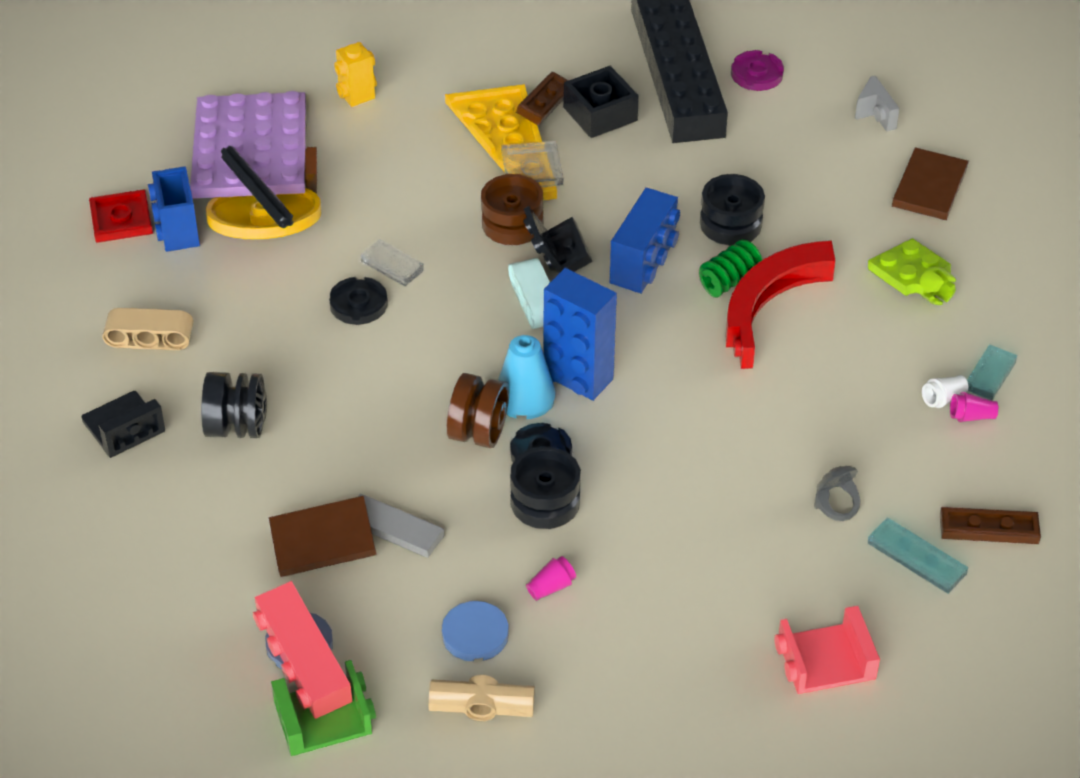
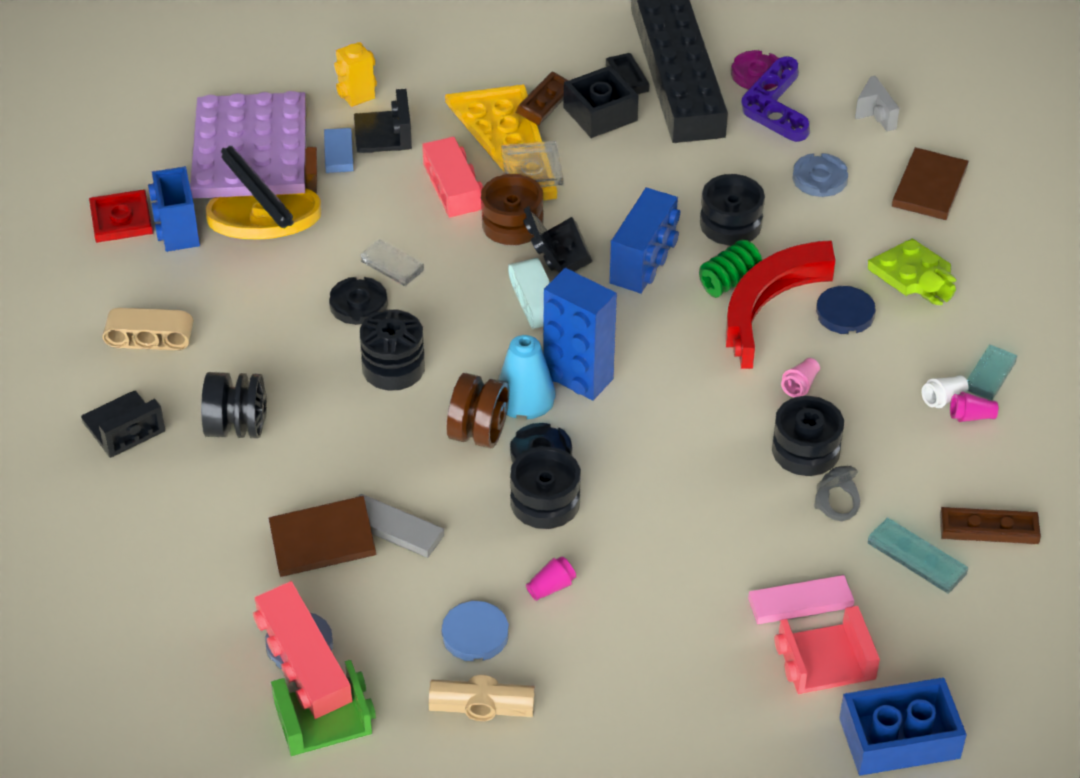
none -> medium blue tile [324,128,354,173]
none -> black bracket [354,89,412,153]
none -> black wheel [360,309,425,391]
none -> coral brick [422,137,483,218]
none -> black tile [606,53,650,94]
none -> dark purple beam [741,56,810,142]
none -> bright pink tile [748,575,854,624]
none -> black wheel [772,396,844,476]
none -> bright pink cone [781,358,820,397]
none -> sand blue tile [792,153,848,197]
none -> dark blue tile [816,286,876,334]
none -> blue brick [839,677,967,776]

